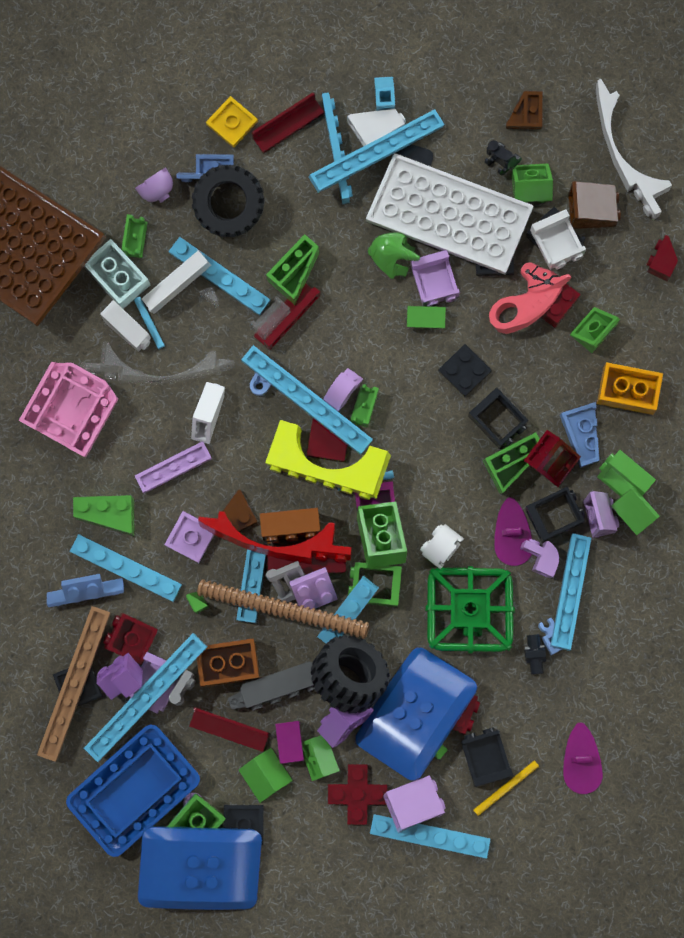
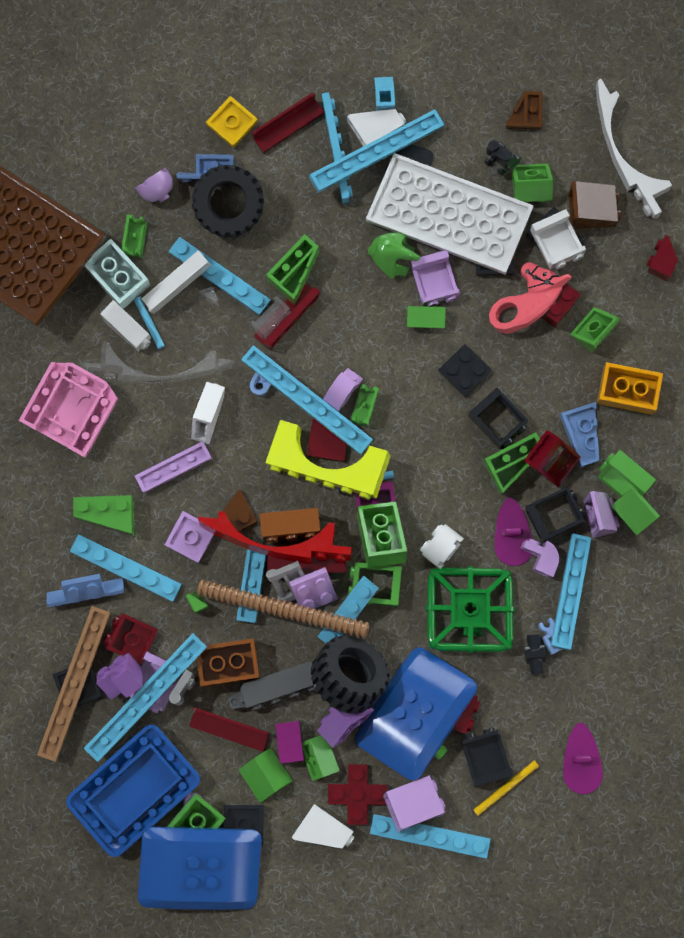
none -> white slope [292,804,354,848]

